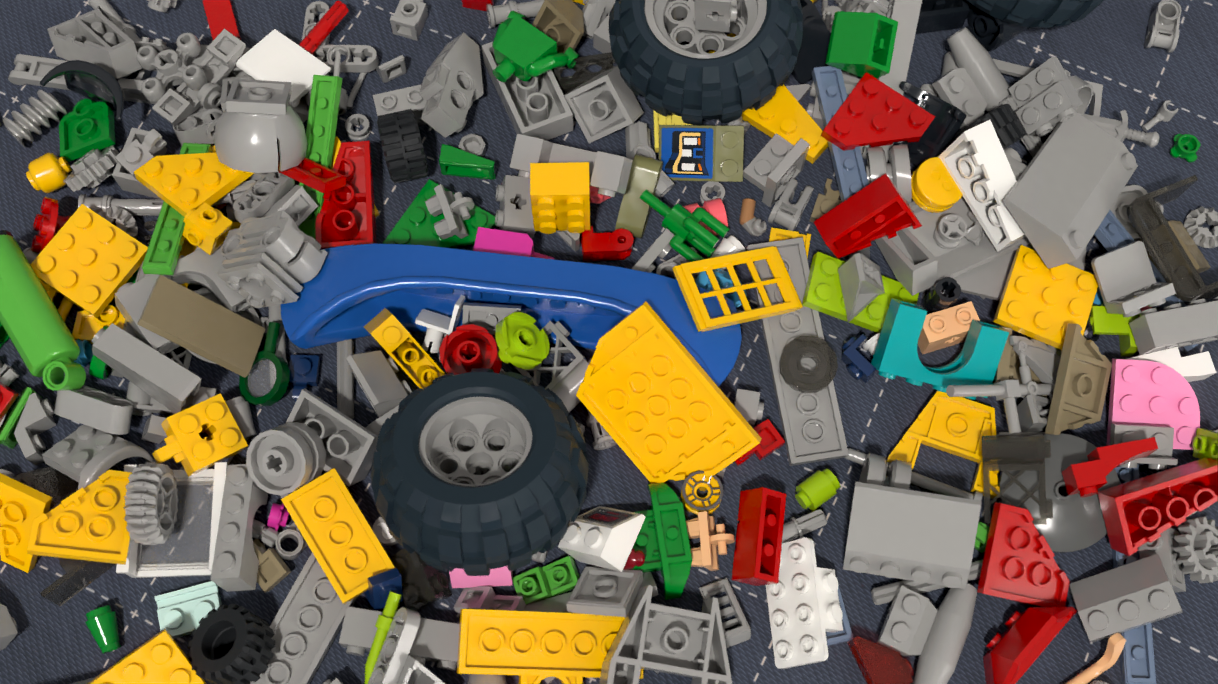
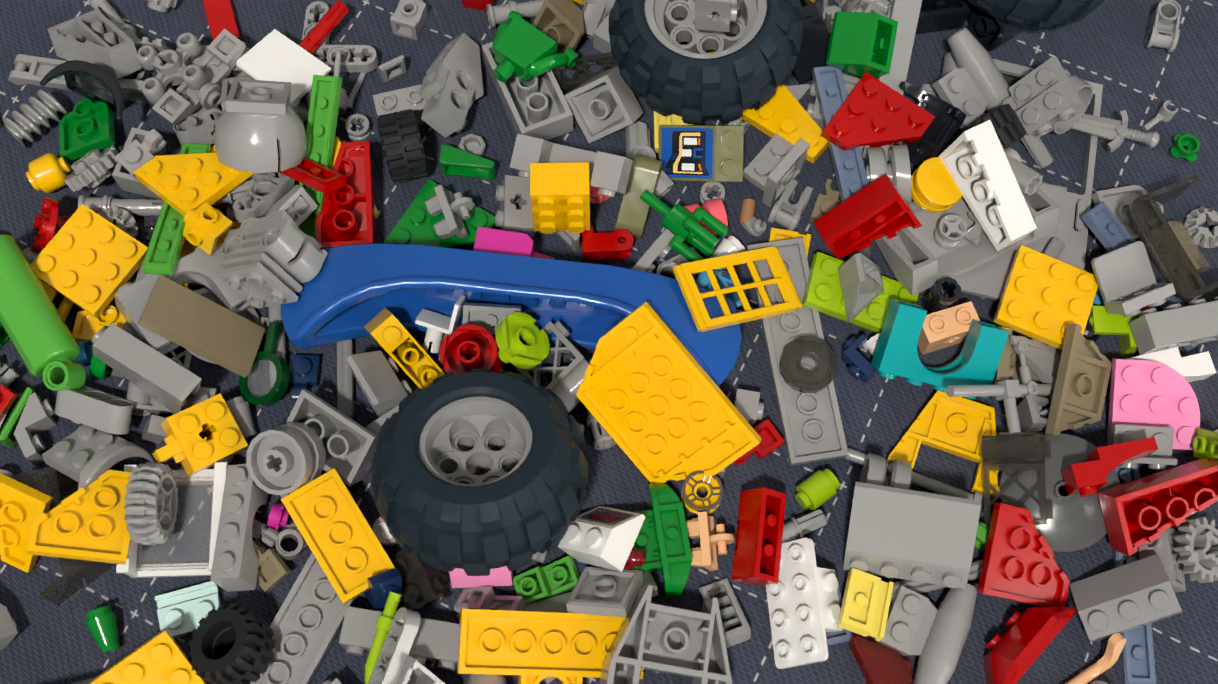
light grey slope [1003,111,1138,269] -> none
none -> light yellow plate [837,568,894,641]

